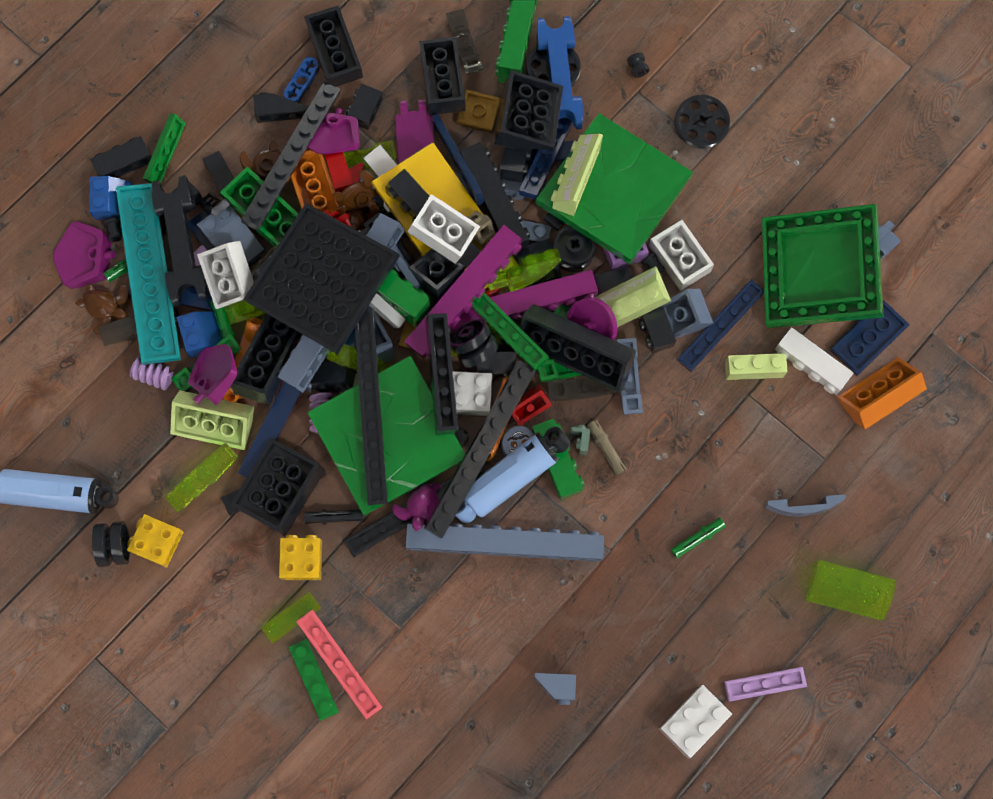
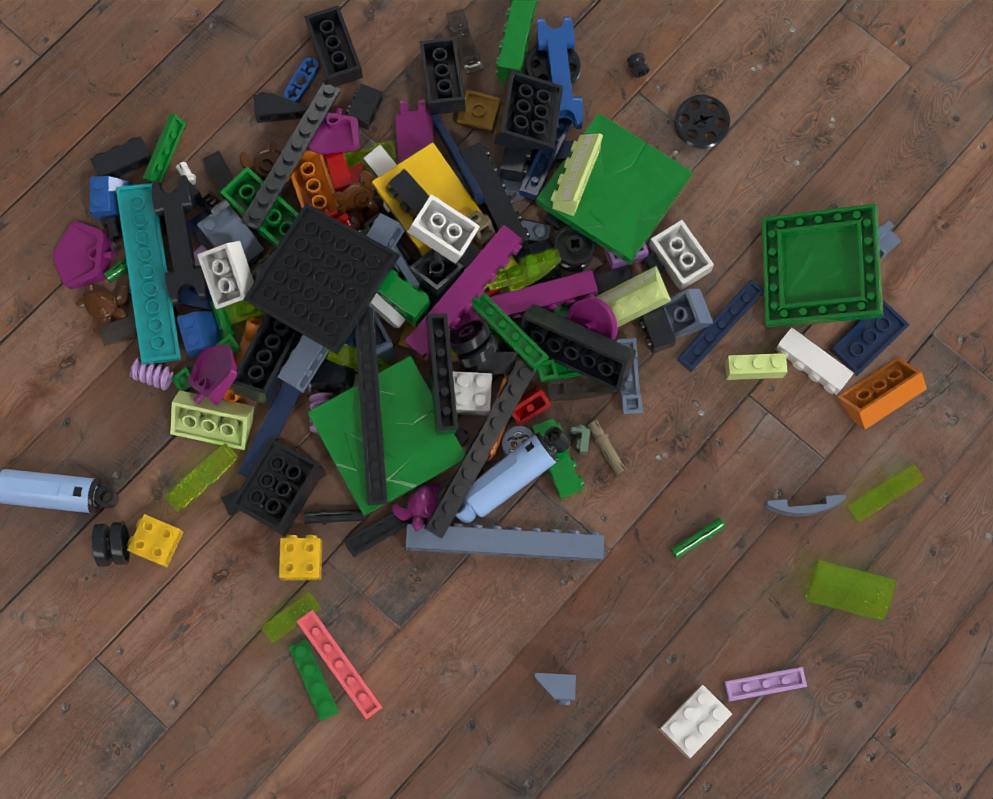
none -> white pin [176,162,196,185]
none -> clear neon green slope [848,464,925,522]

